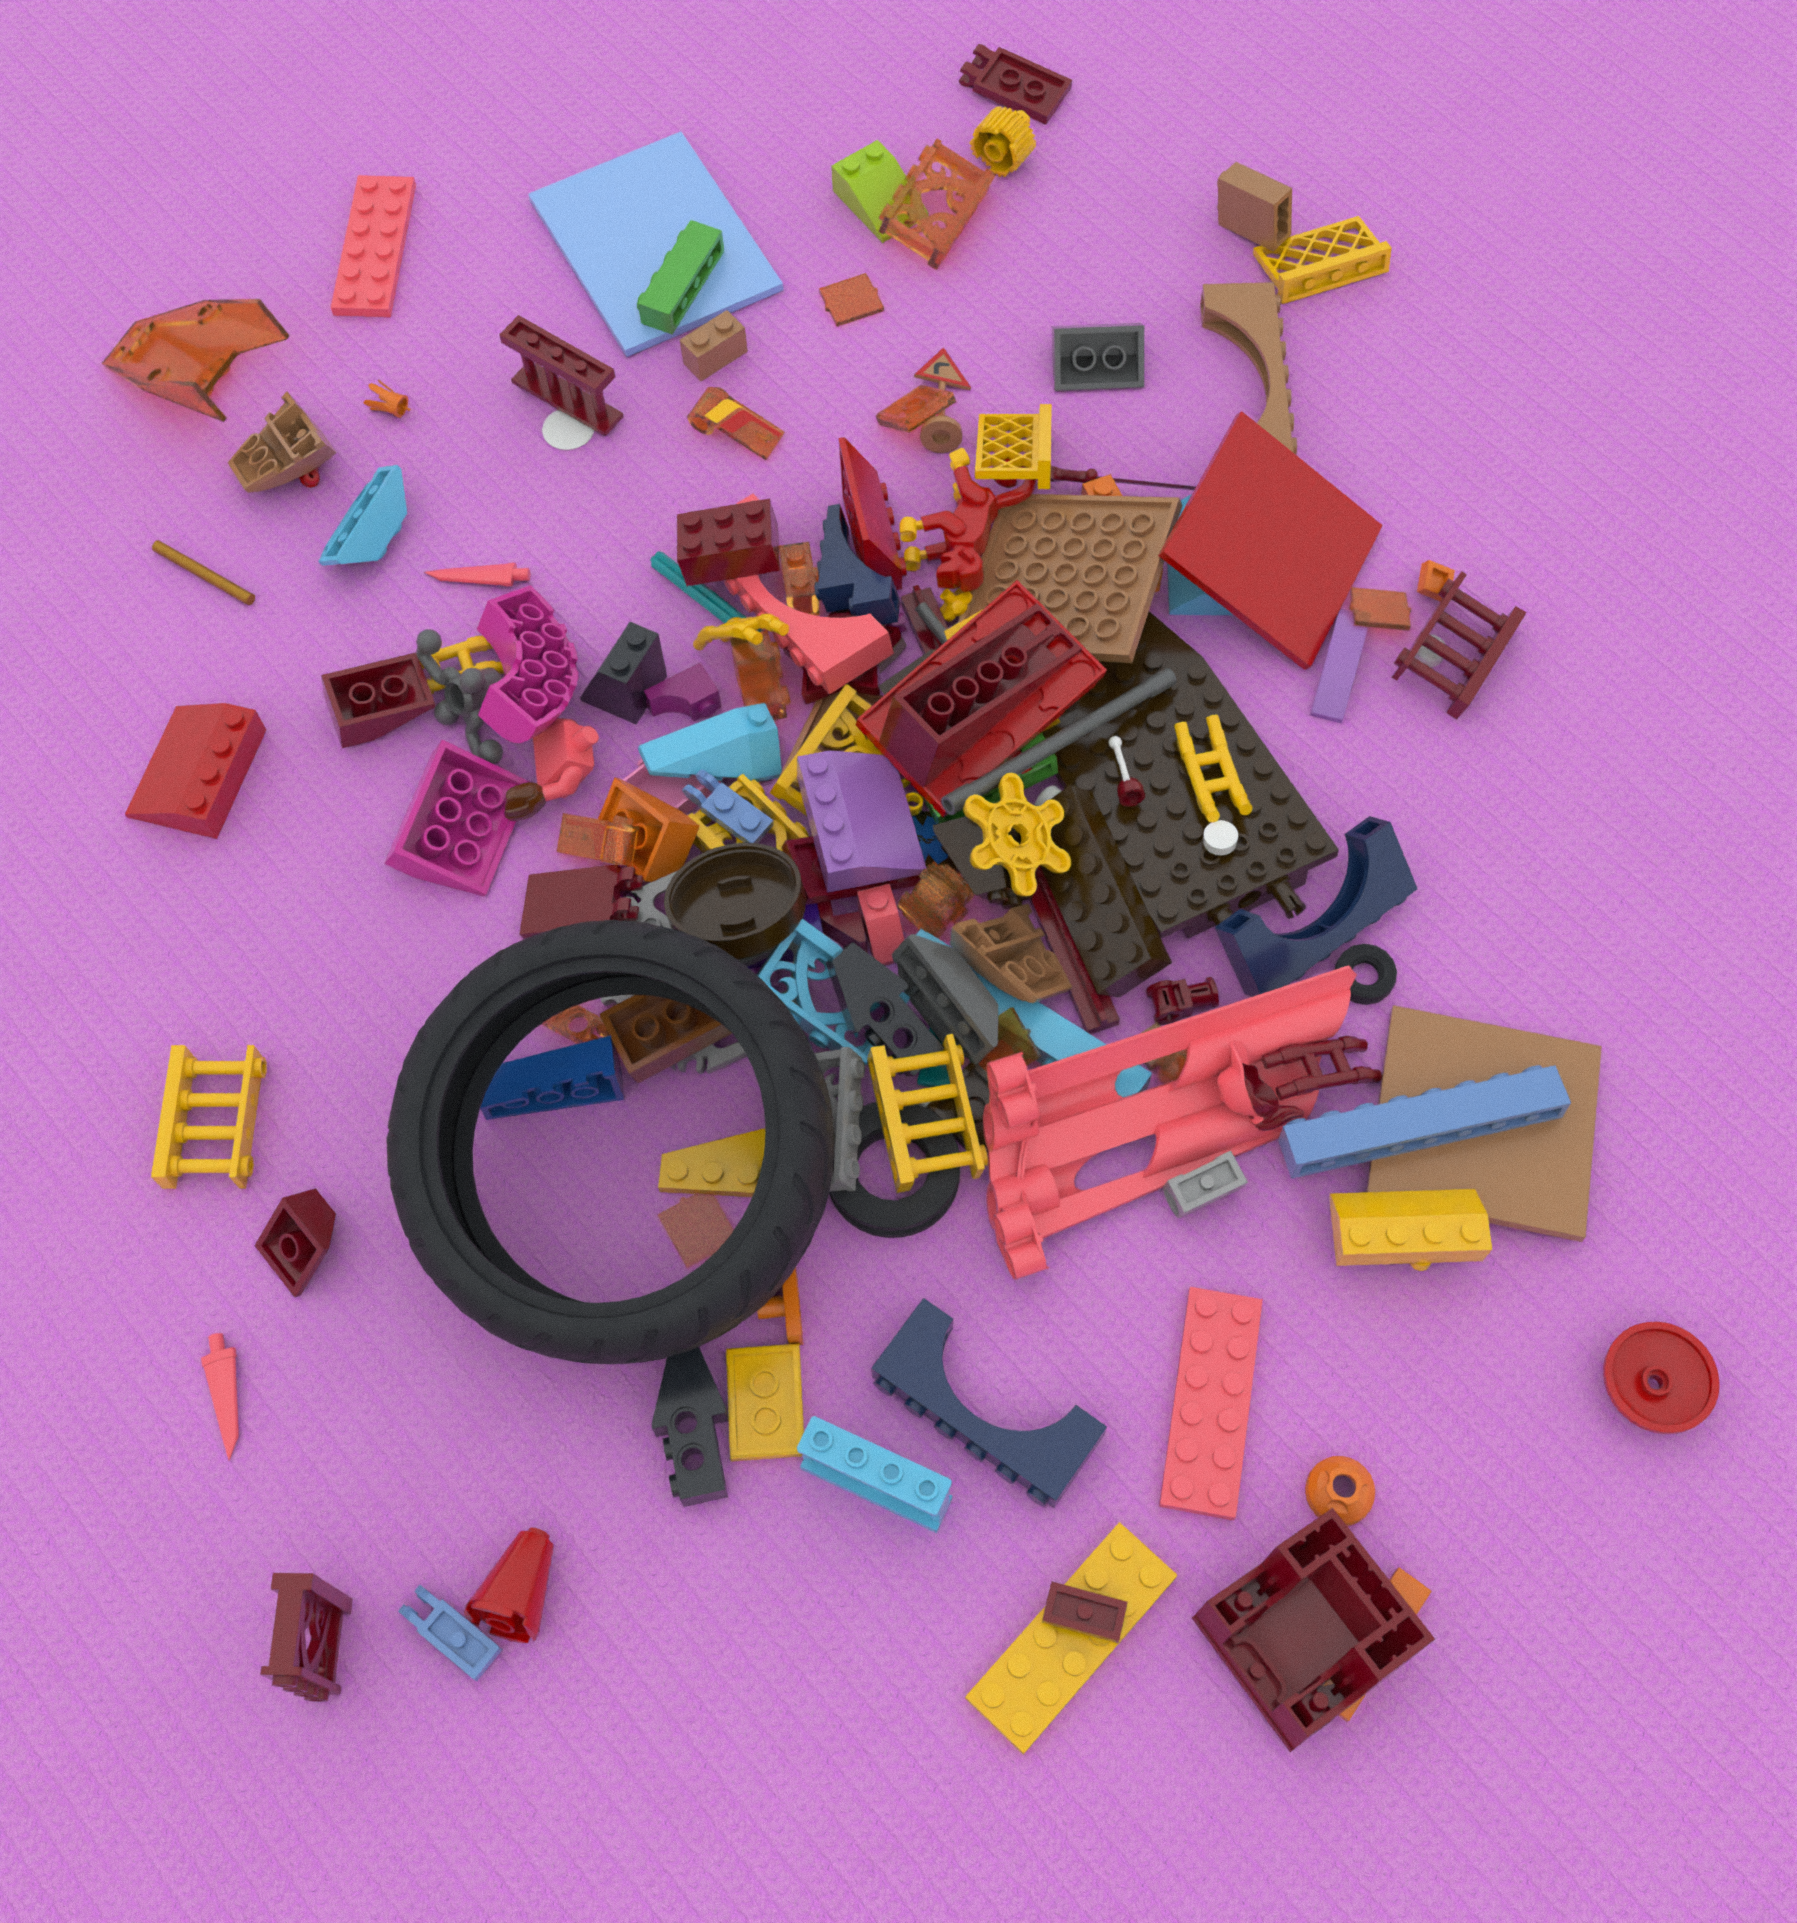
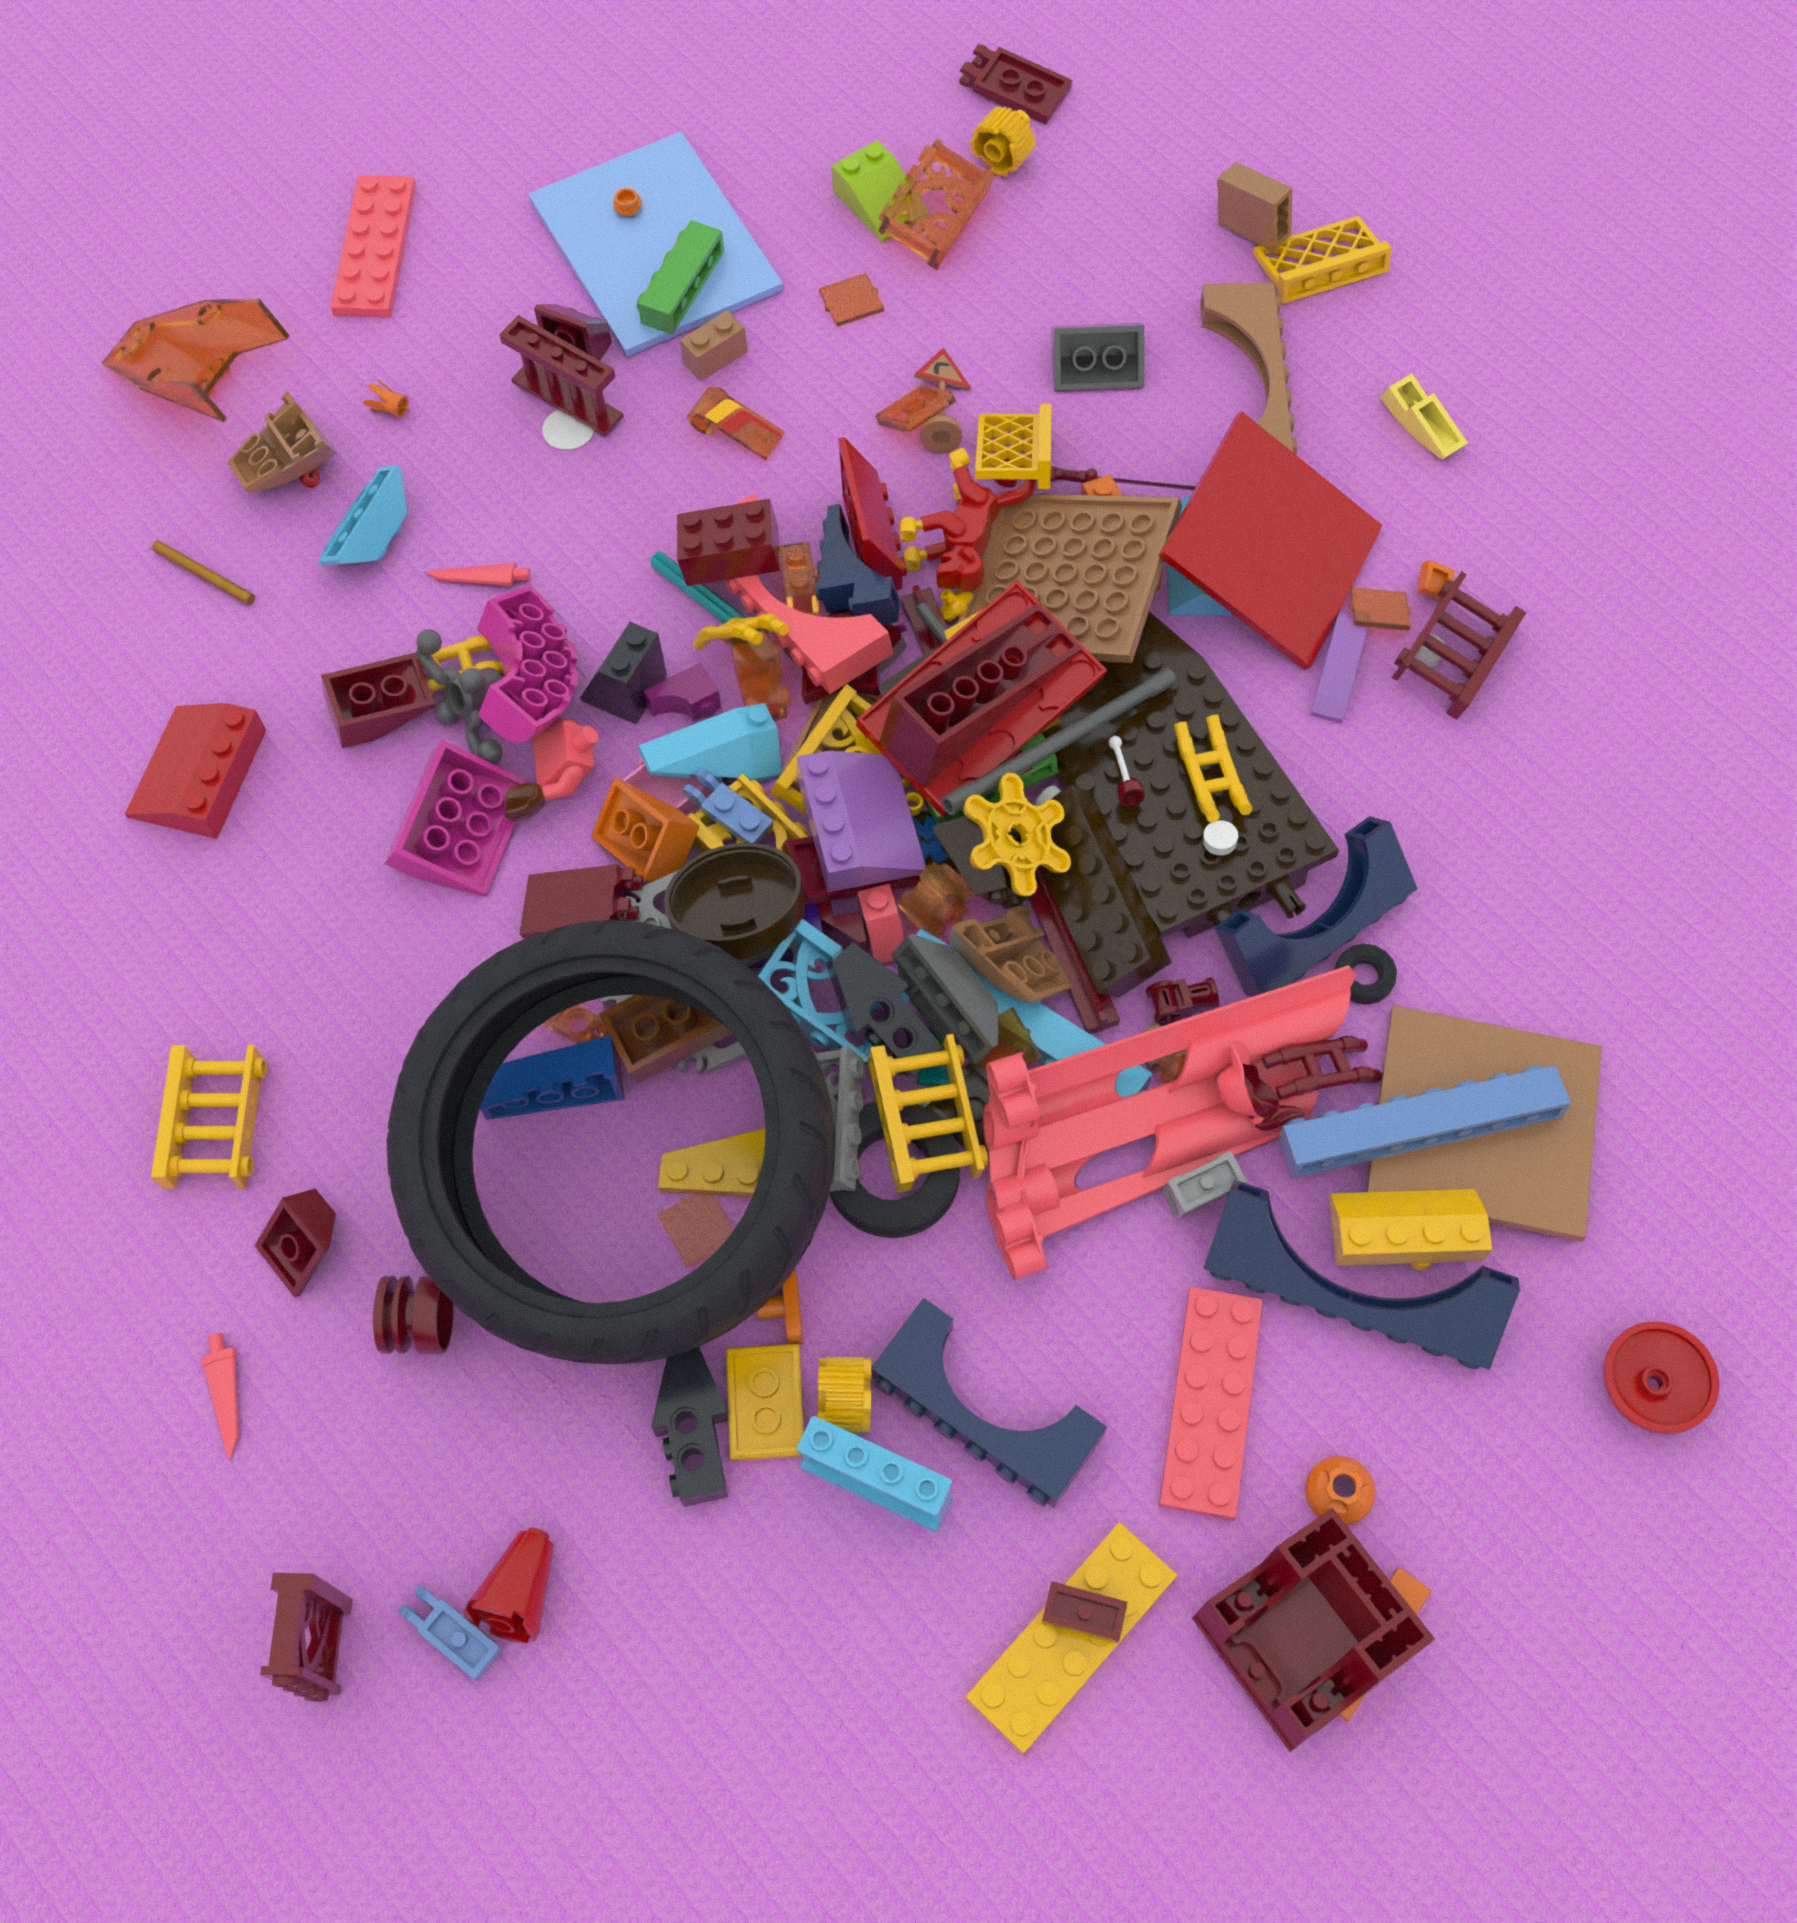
clear orange door [556,813,639,867] -> none
none -> dark red wheel [373,1276,454,1354]
none -> dark red slope [534,304,612,361]
none -> orange plate [613,188,642,216]
none -> yellow brick [818,1357,871,1433]
none -> dark blue arch [1203,1179,1520,1370]
none -> light yellow slope [1380,373,1468,460]

